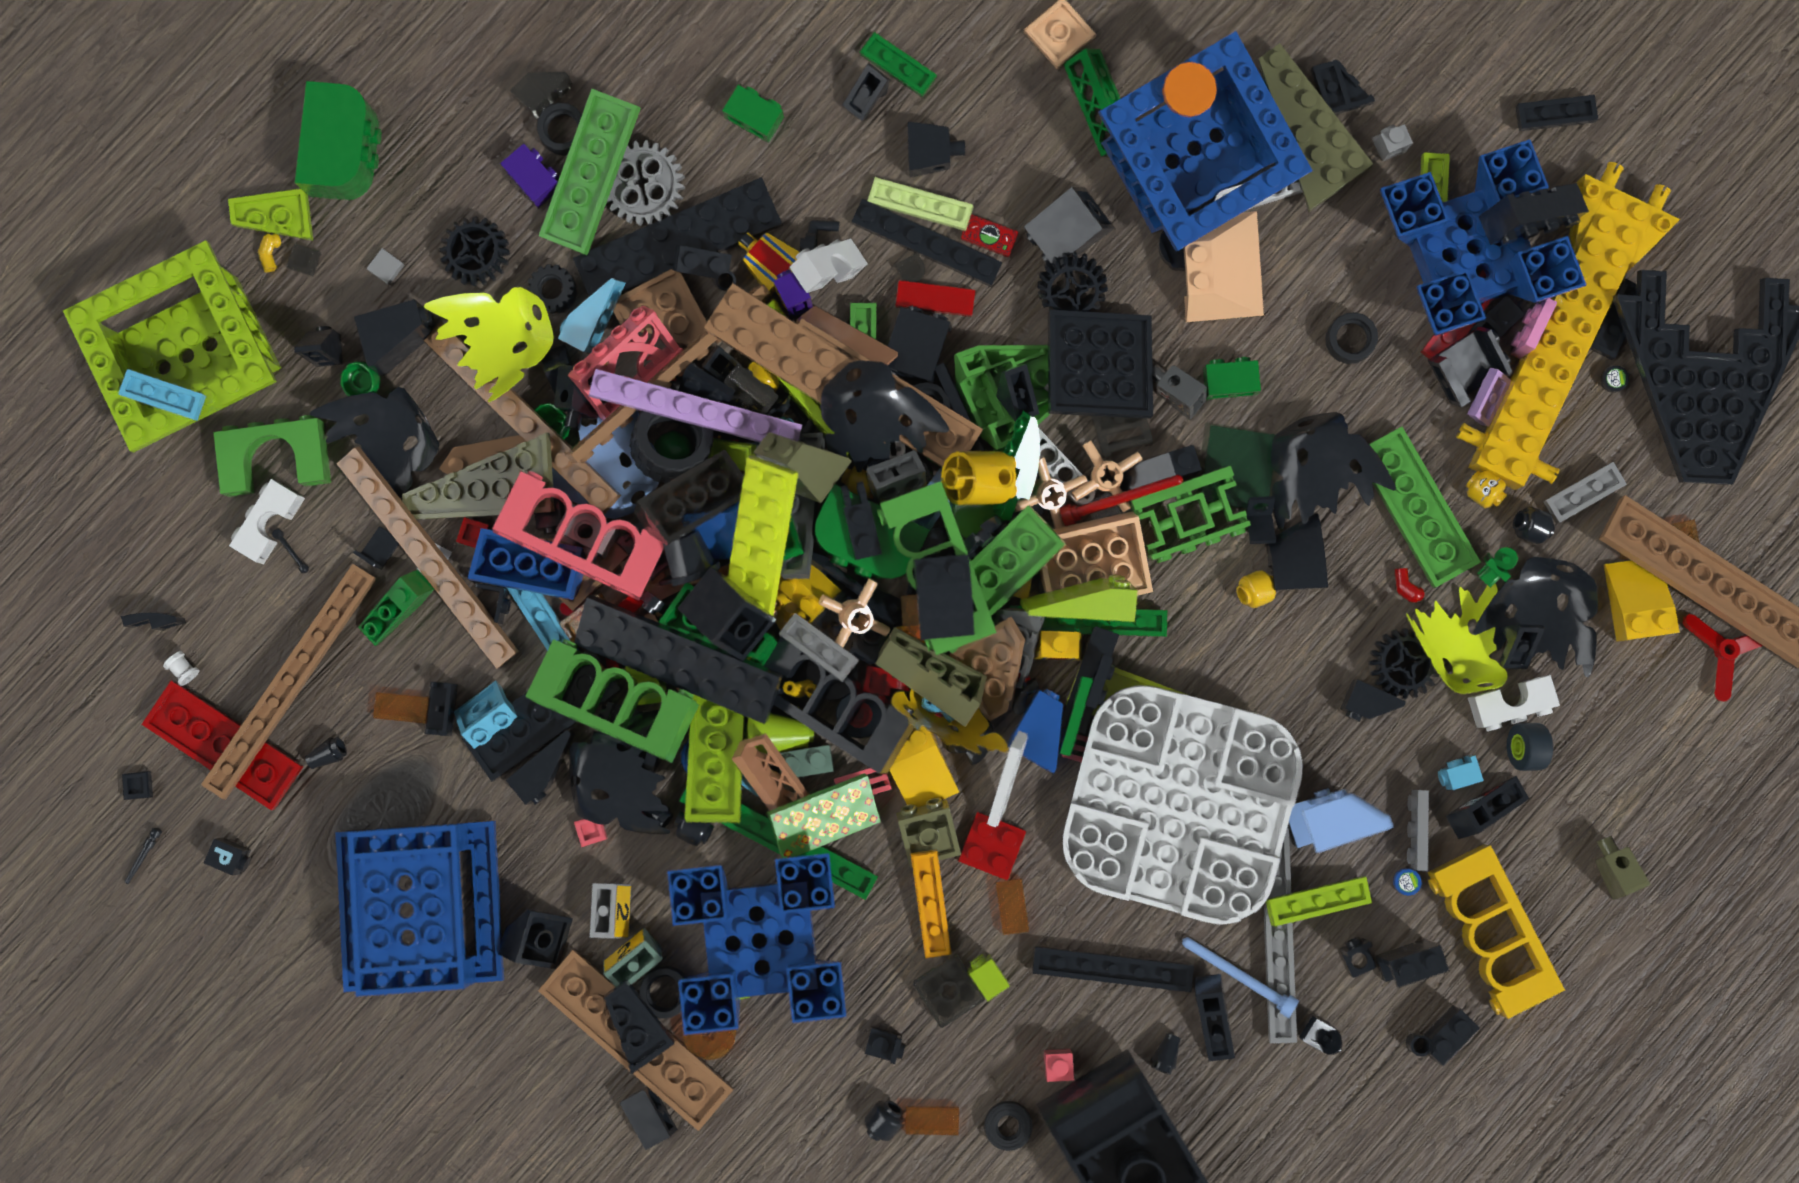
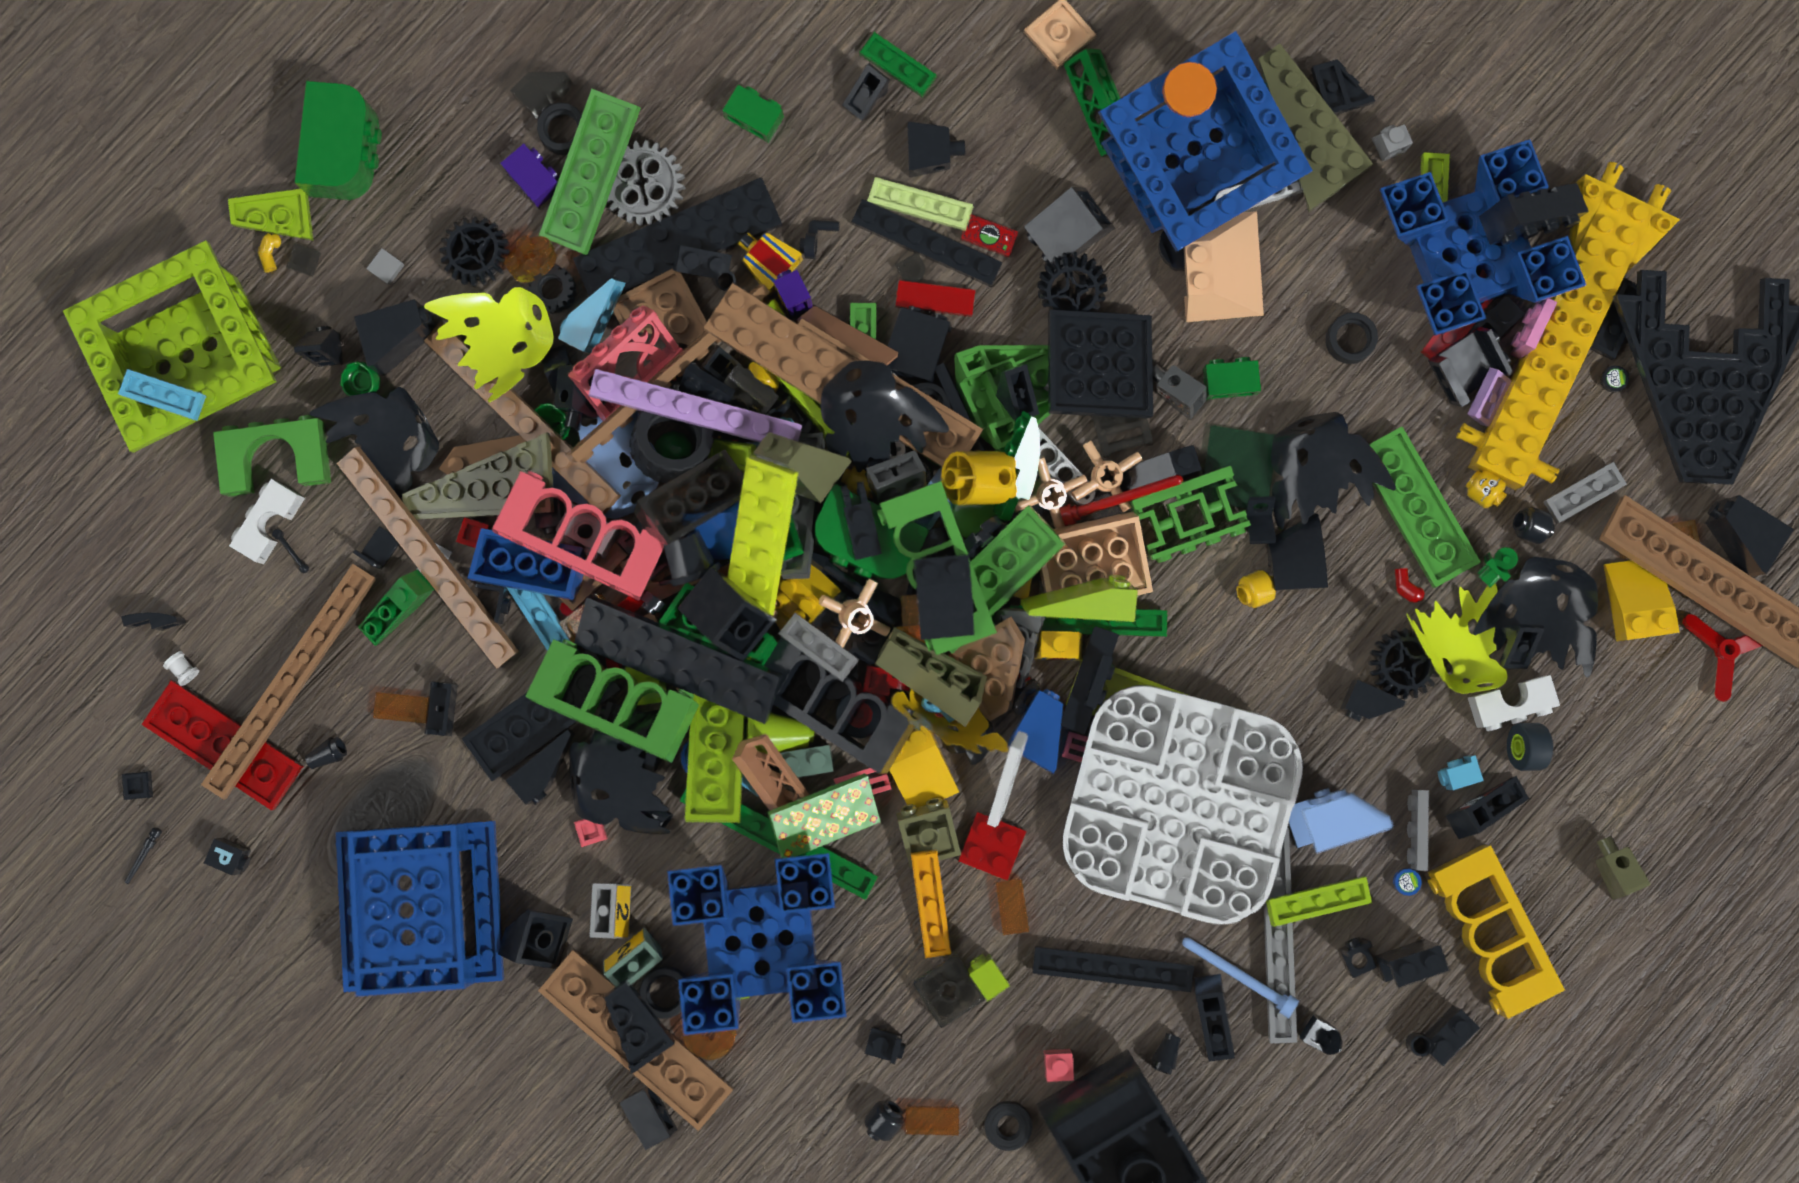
medium azure plate [454,681,517,749] -> none
black head [673,811,715,847] -> none
yellow arm [783,679,817,698] -> none
white arch [790,239,868,293] -> none
green tile [1059,676,1092,756] -> none
black plate [1515,95,1599,131] -> none
none -> clear orange plate [504,236,557,283]
none -> black slope [1706,495,1794,577]

